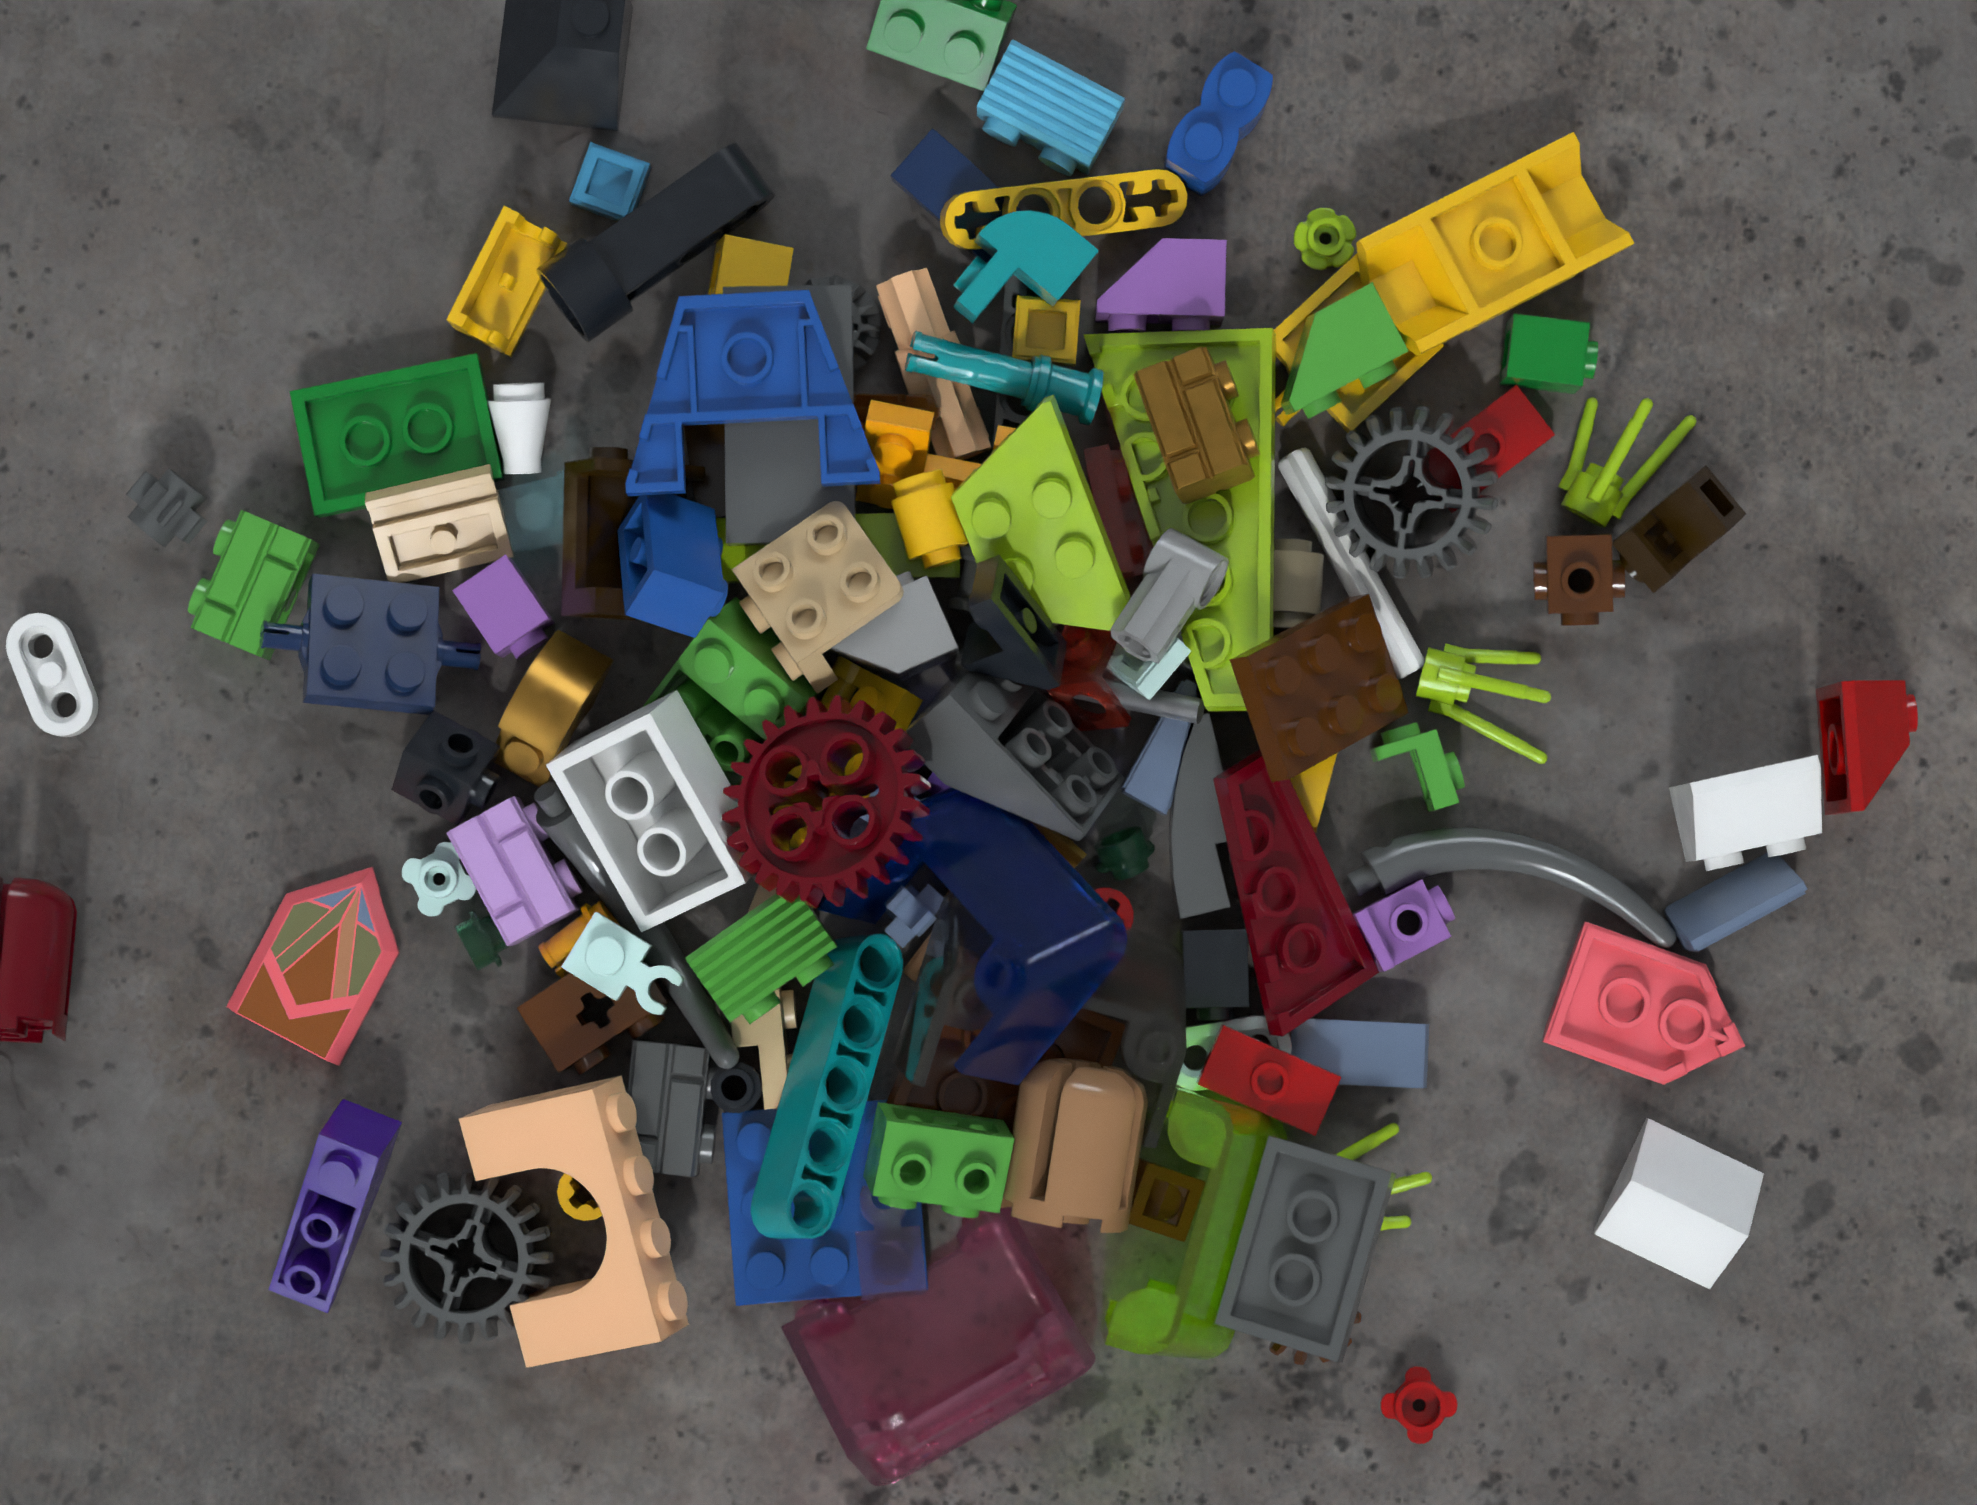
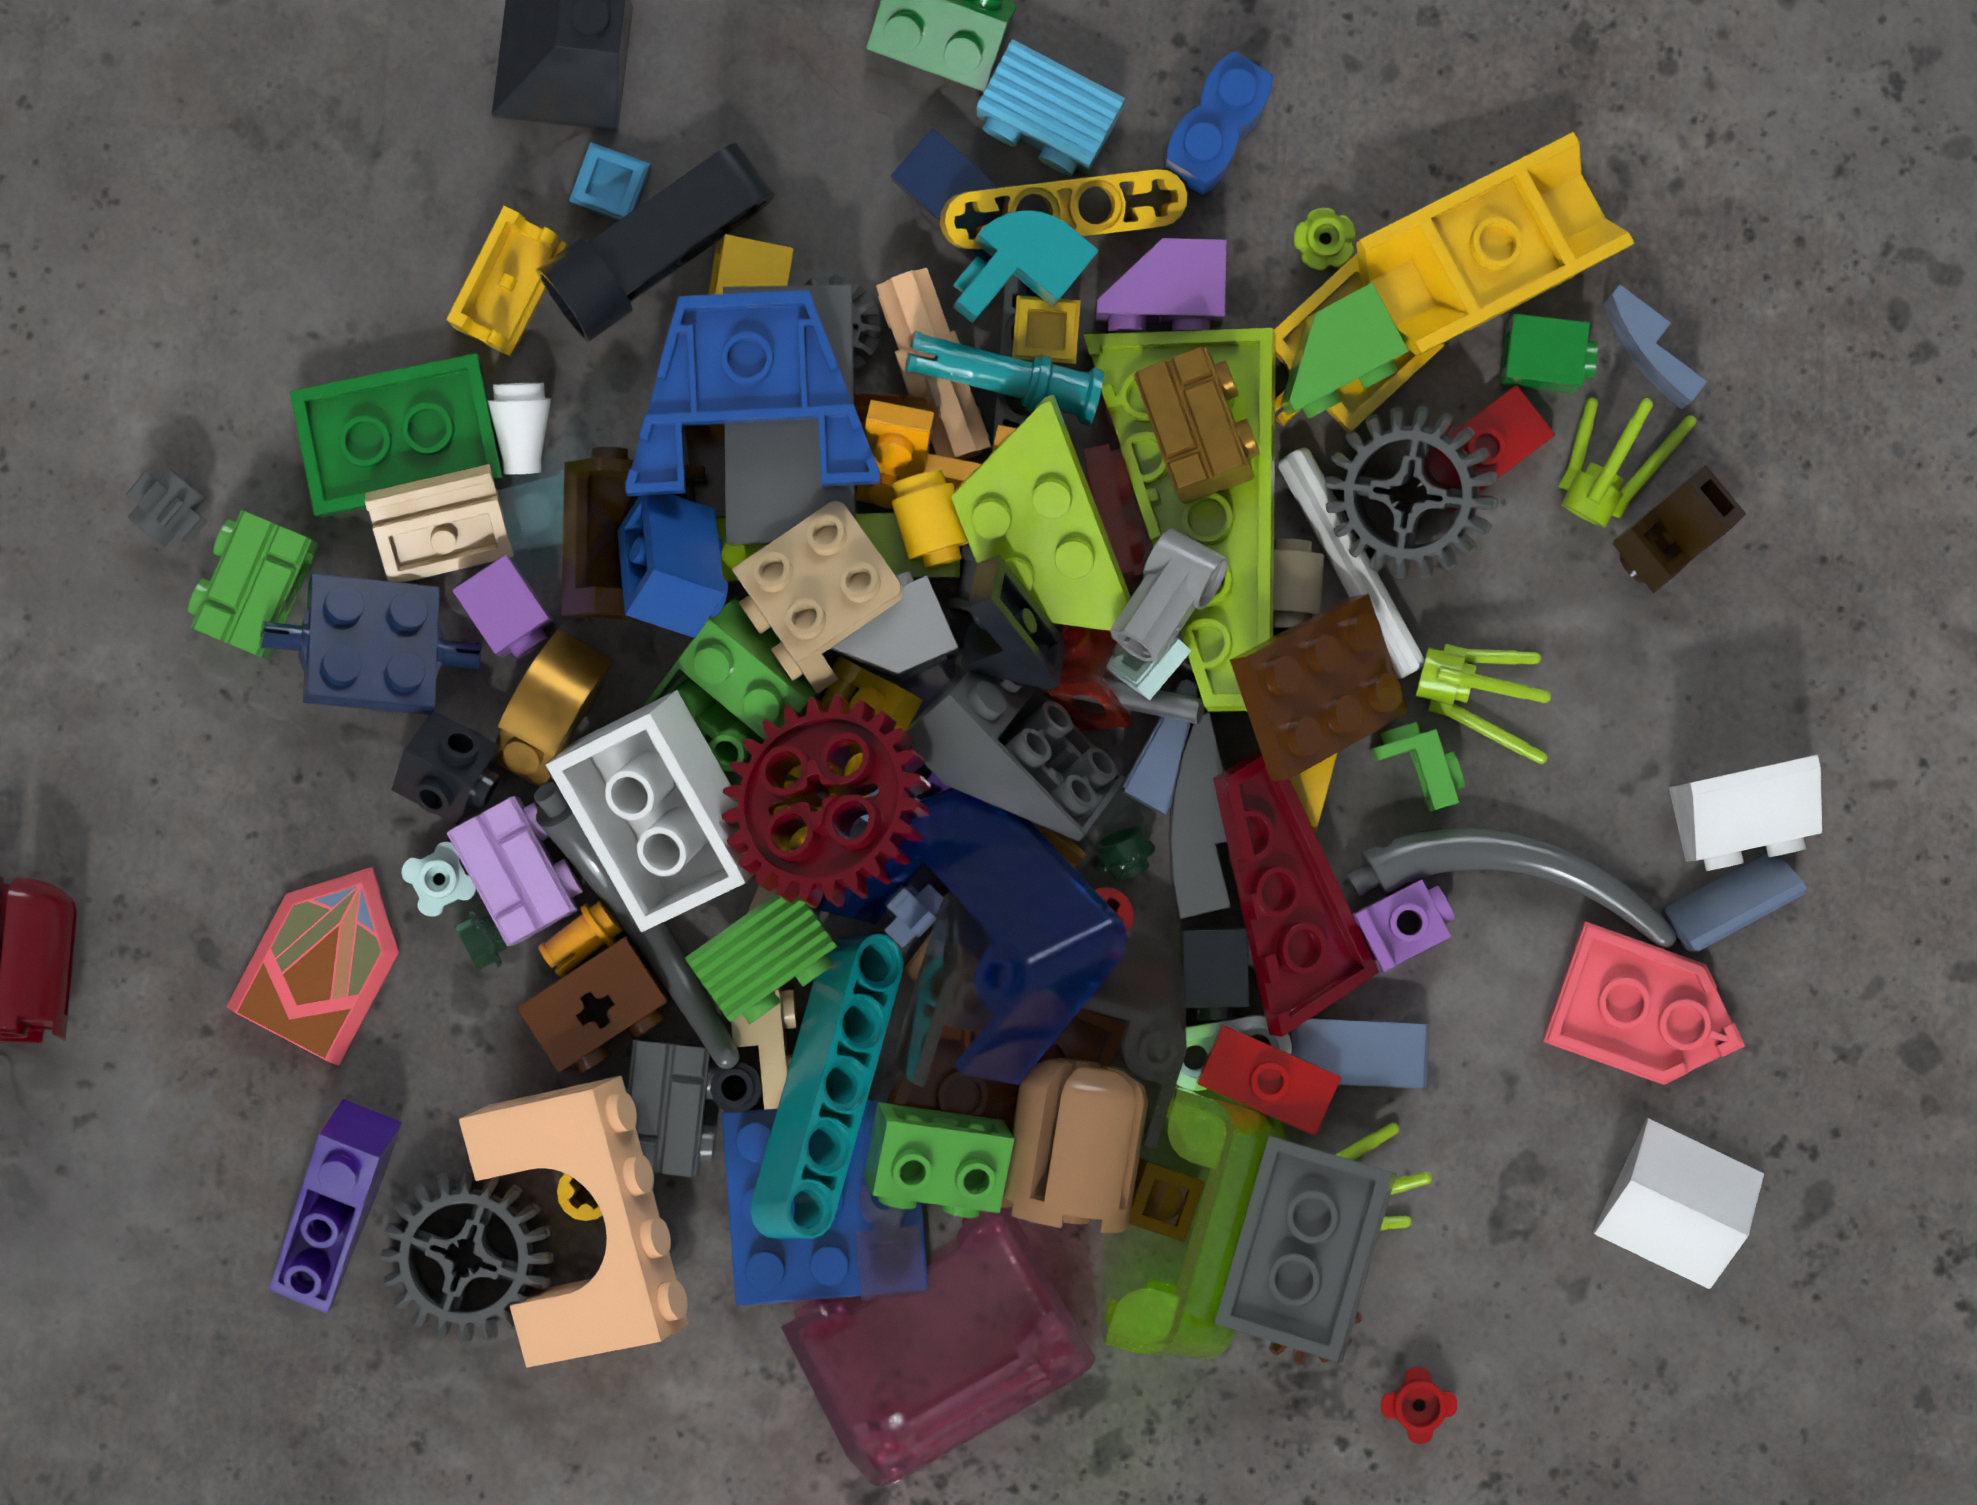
white plate [6,613,99,737] -> none
light aqua plate [561,912,685,1015] -> none
reddish brown brick [1533,534,1625,626] -> none
red slope [1816,680,1918,815] -> none
none -> sand blue slope [1603,285,1707,410]

